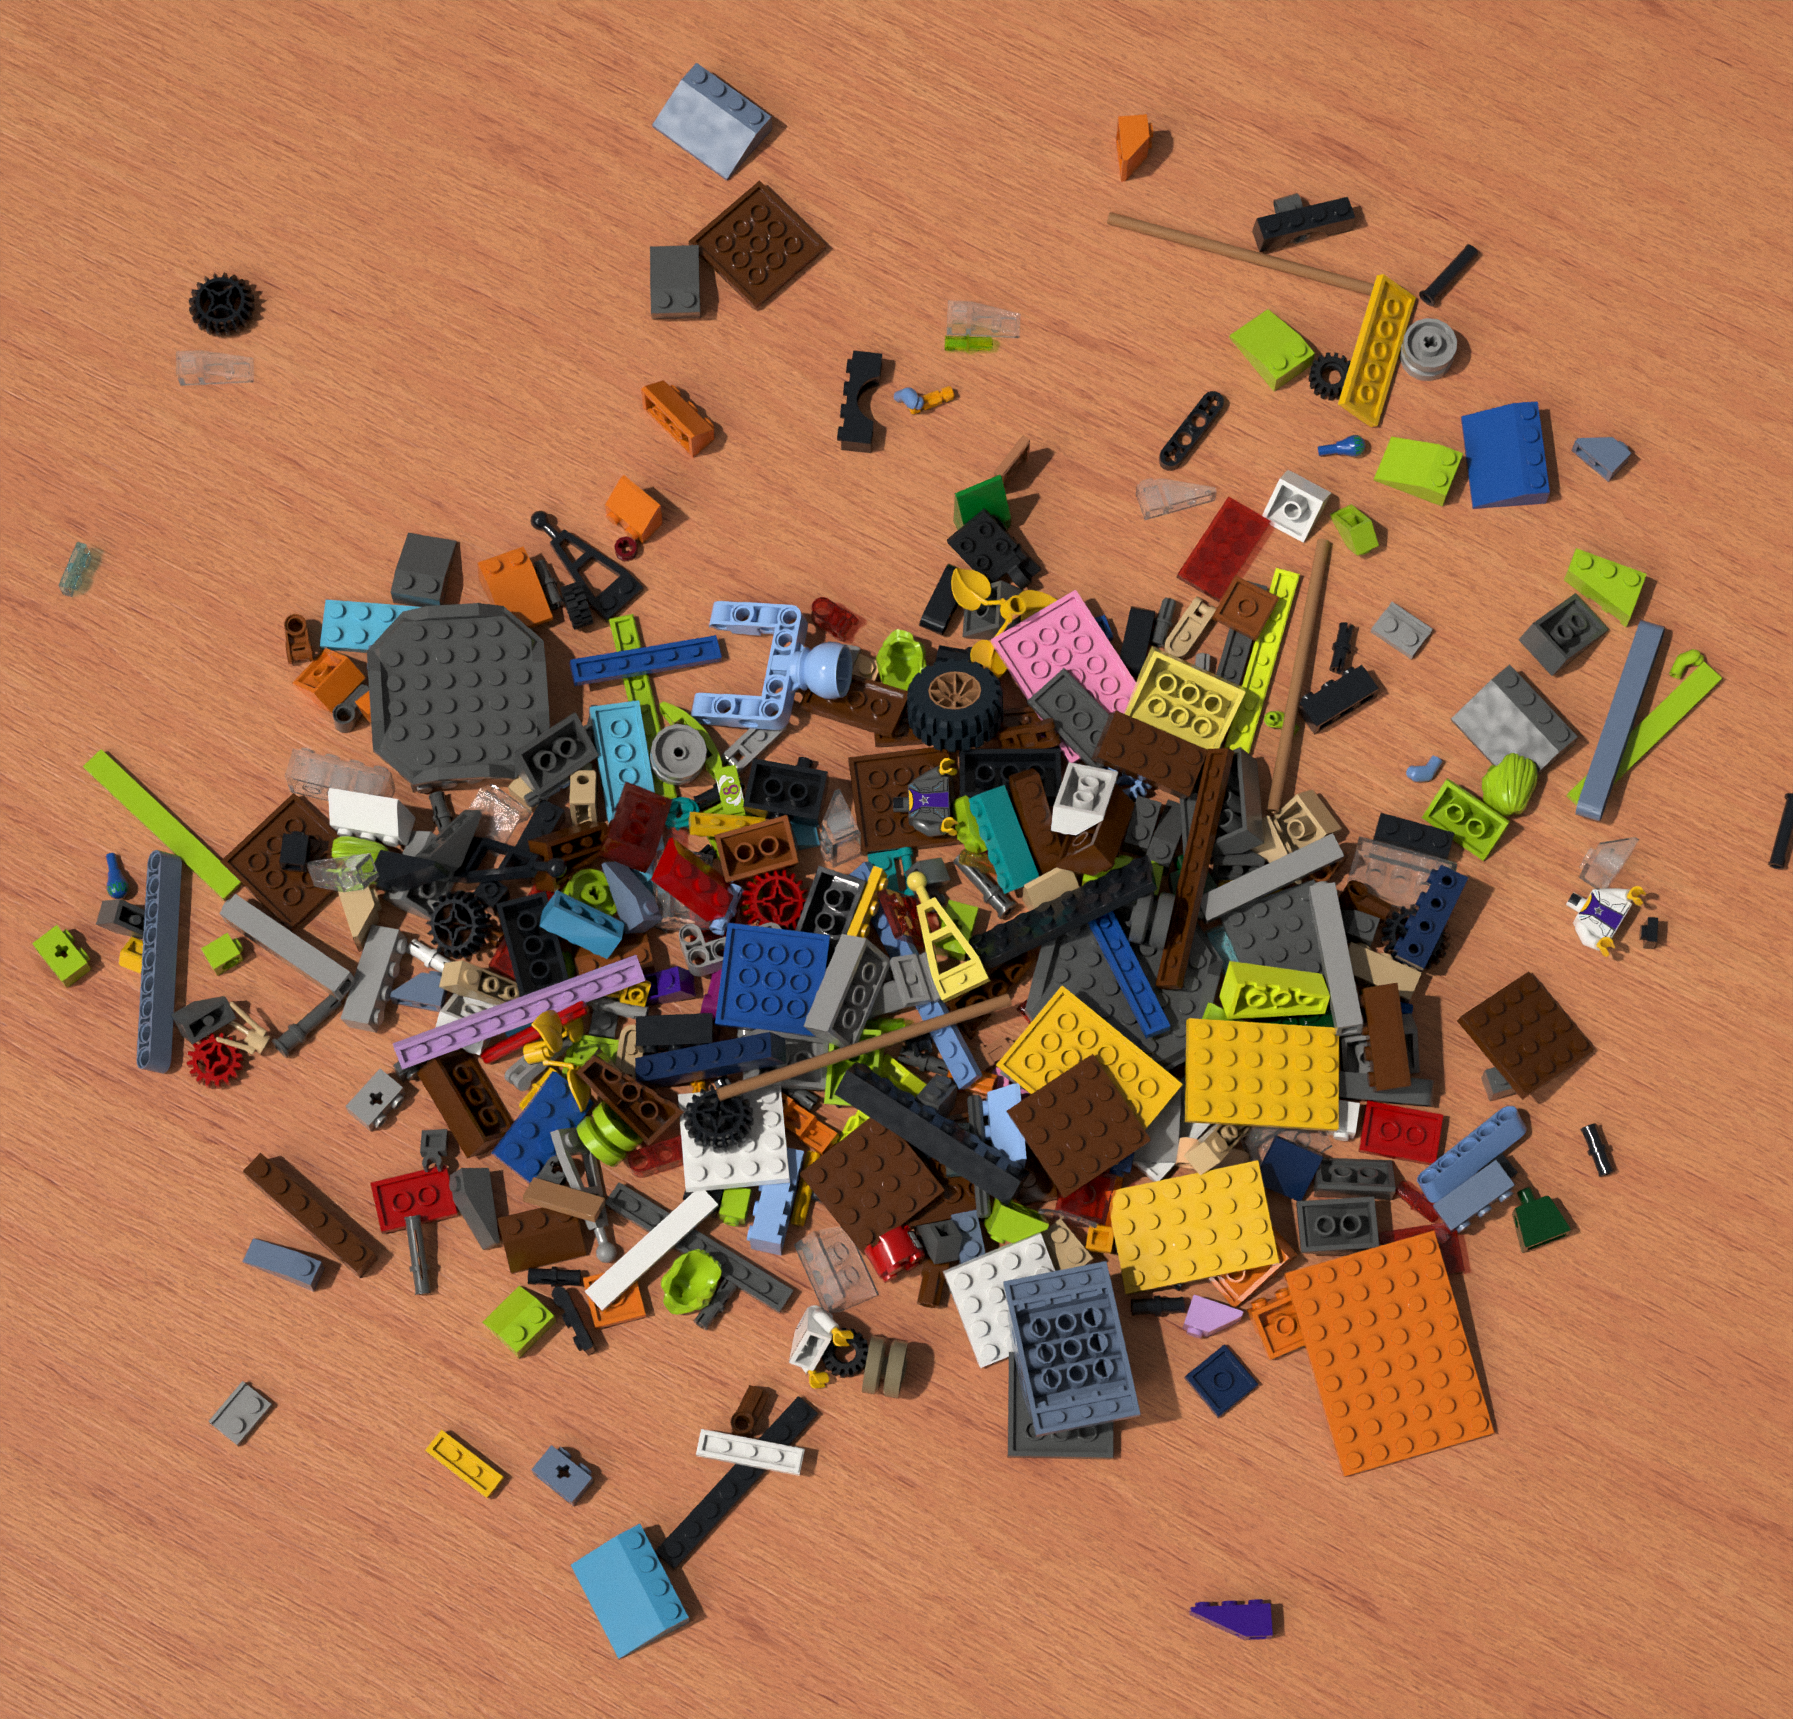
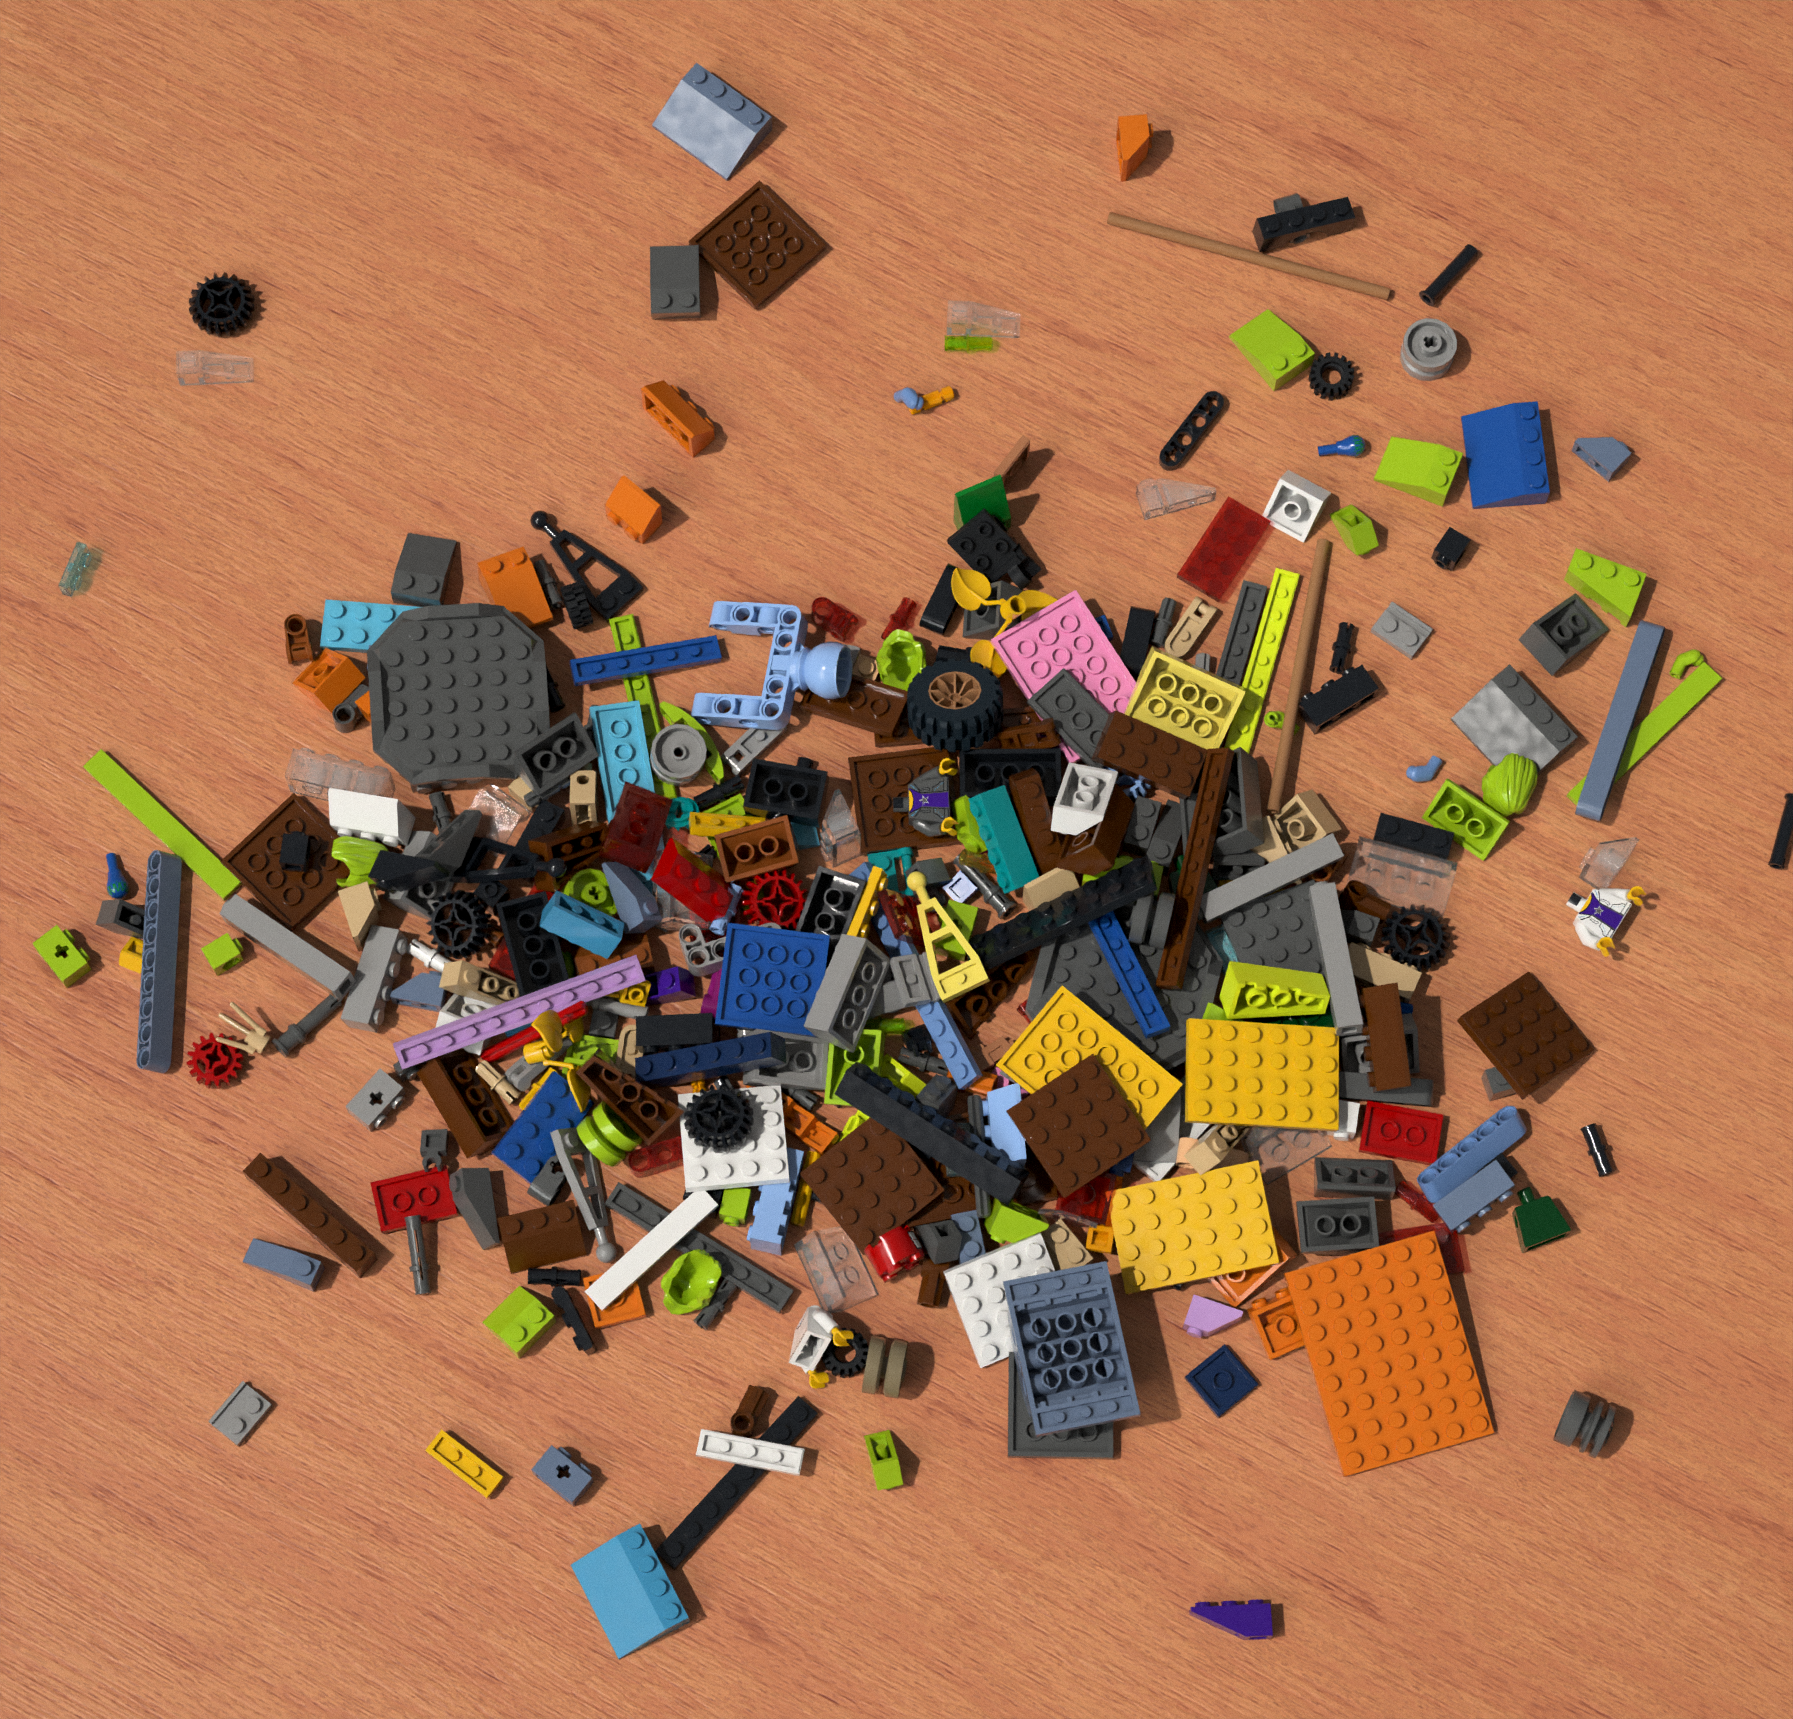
dark grey slope [171,996,236,1045] -> none
clear slope [306,853,379,892] -> none
medium nougat tile [523,1177,605,1223] -> none
dark red bush [615,536,637,561] -> none
lime sticker [714,765,745,815] -> none
medium nougat piece [716,993,1012,1101] -> none
black arch [837,350,882,453] -> none
black pin [1131,1295,1185,1317] -> none
dark orange tile [1212,575,1280,641] -> none
dark blue tile [1260,1135,1323,1201] -> none
yellow plate [1338,274,1416,427] -> none
dark blue brick [1393,865,1468,972] -> none
black plate [1639,917,1658,949] -> none
none -> tan axle [475,1060,521,1105]
none -> black axle [546,665,566,712]
none -> lime slope [864,1430,903,1491]
none -> clear red axle [881,597,917,641]
none -> plate [942,870,979,904]
none -> black brick [1431,527,1471,571]
none -> dark grey wheel [1553,1389,1616,1458]

